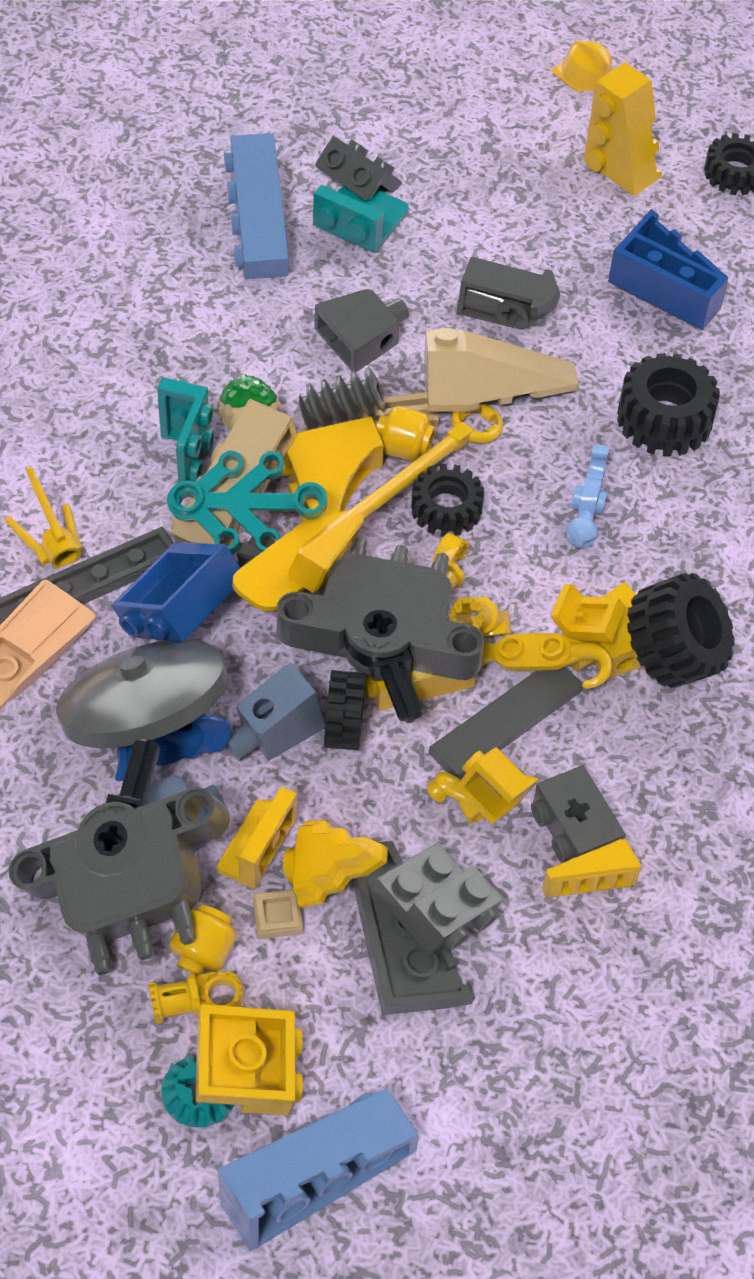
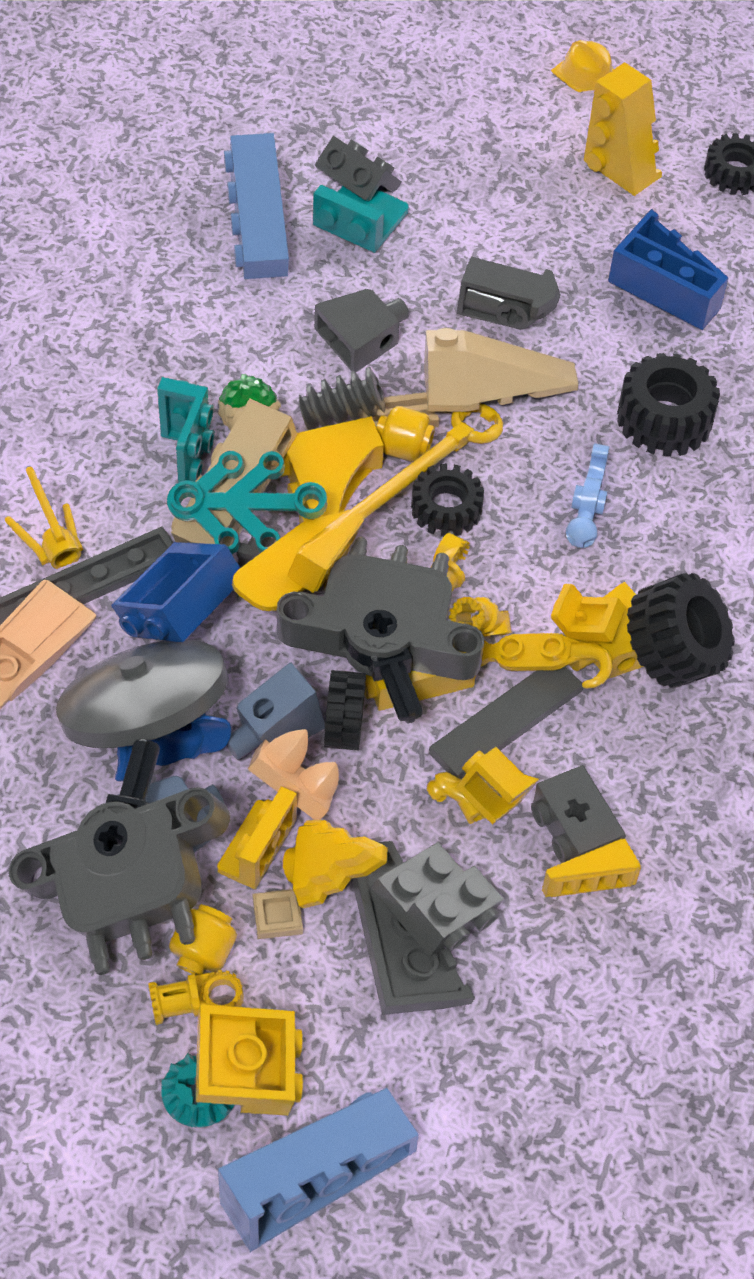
none -> light nougat tile [248,729,339,820]

